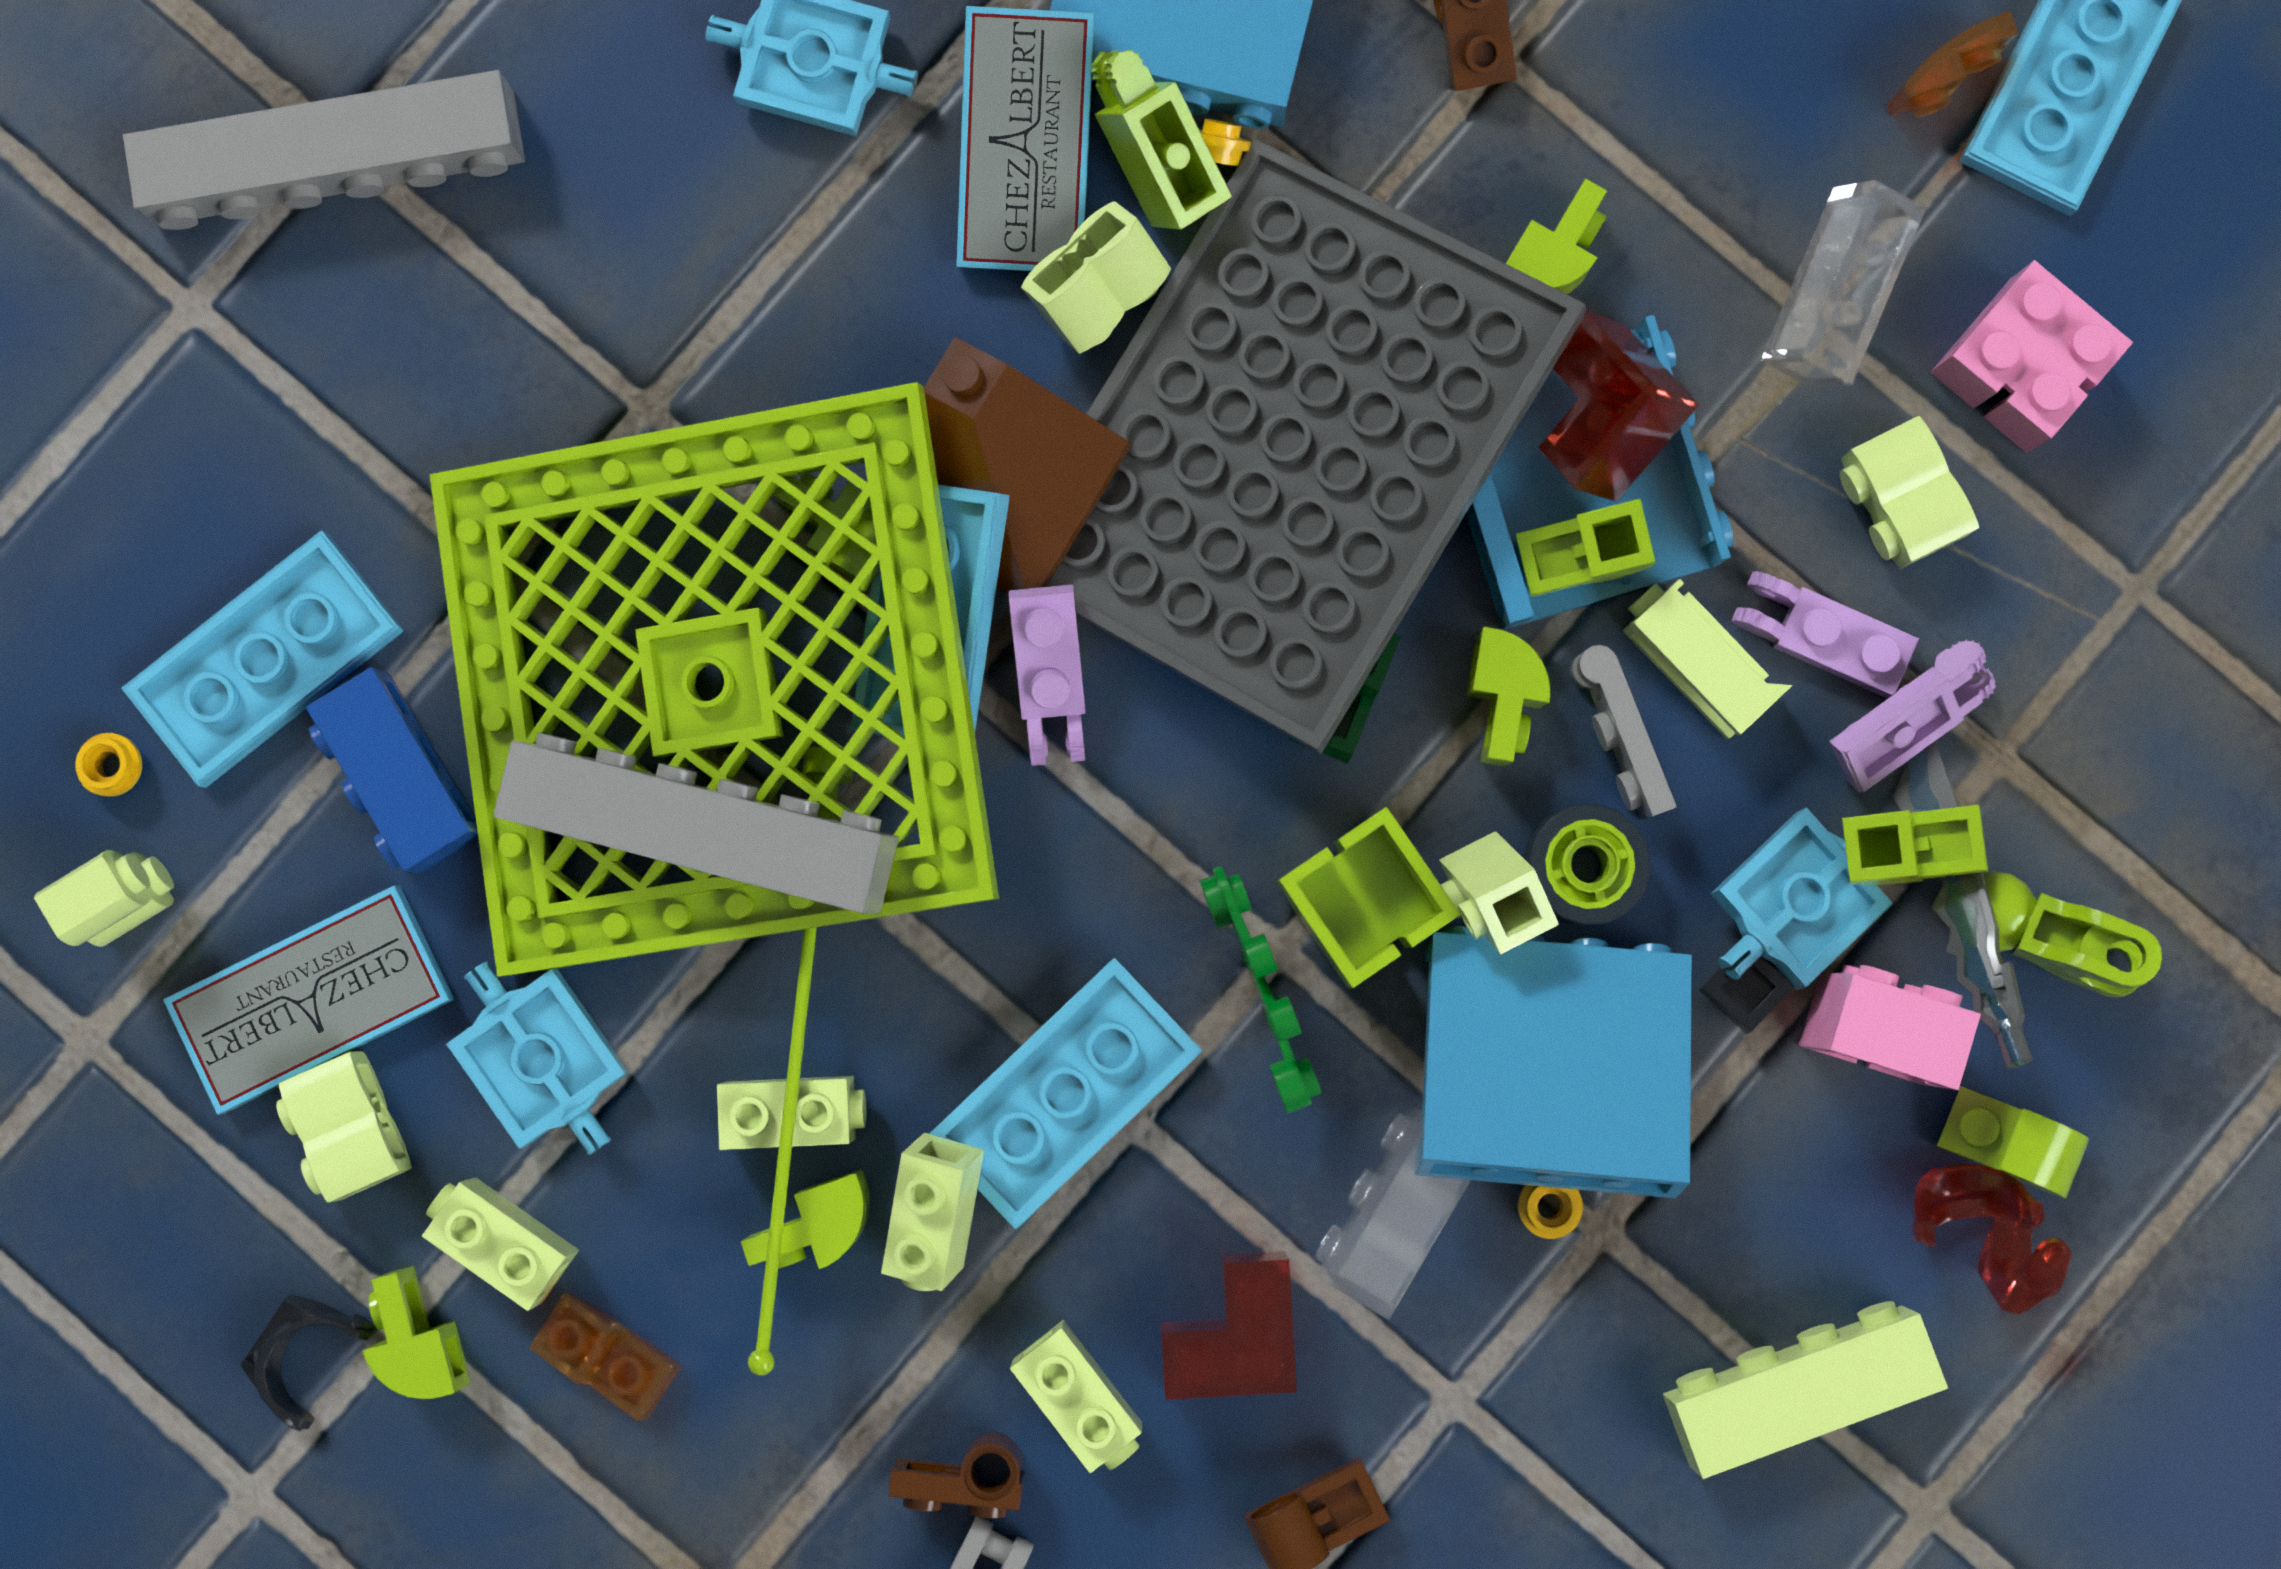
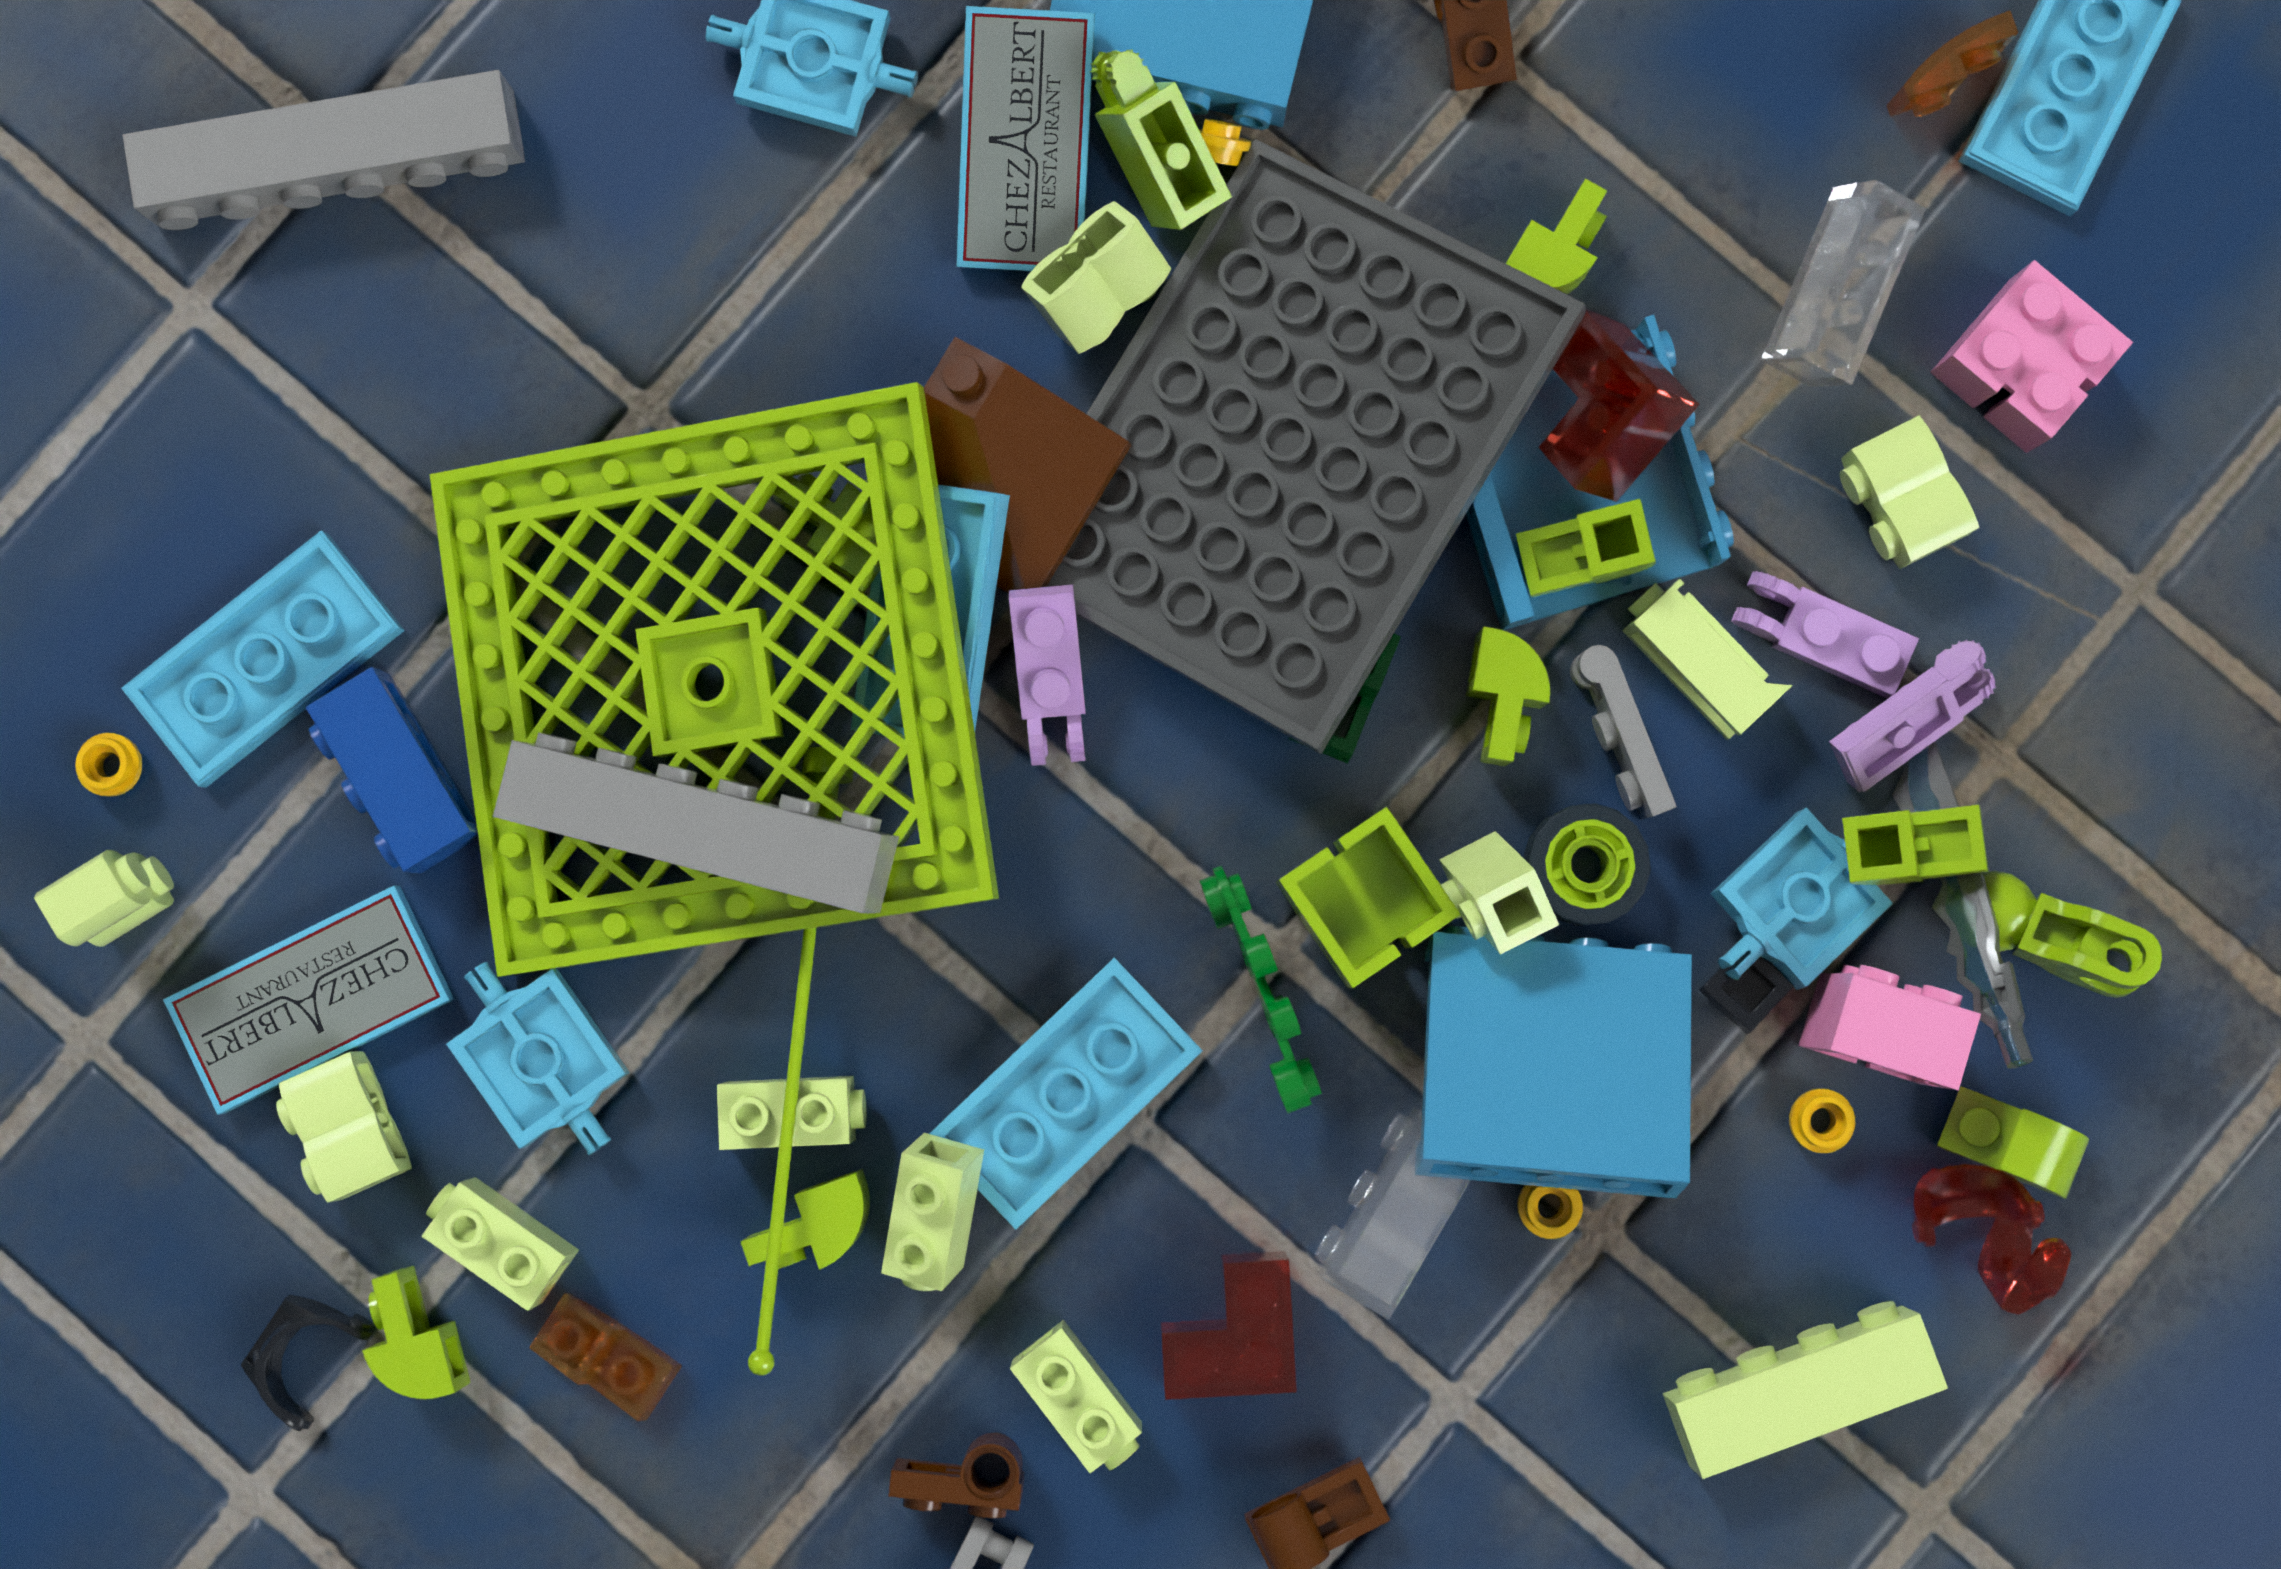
none -> yellow plate [1789,1088,1855,1153]

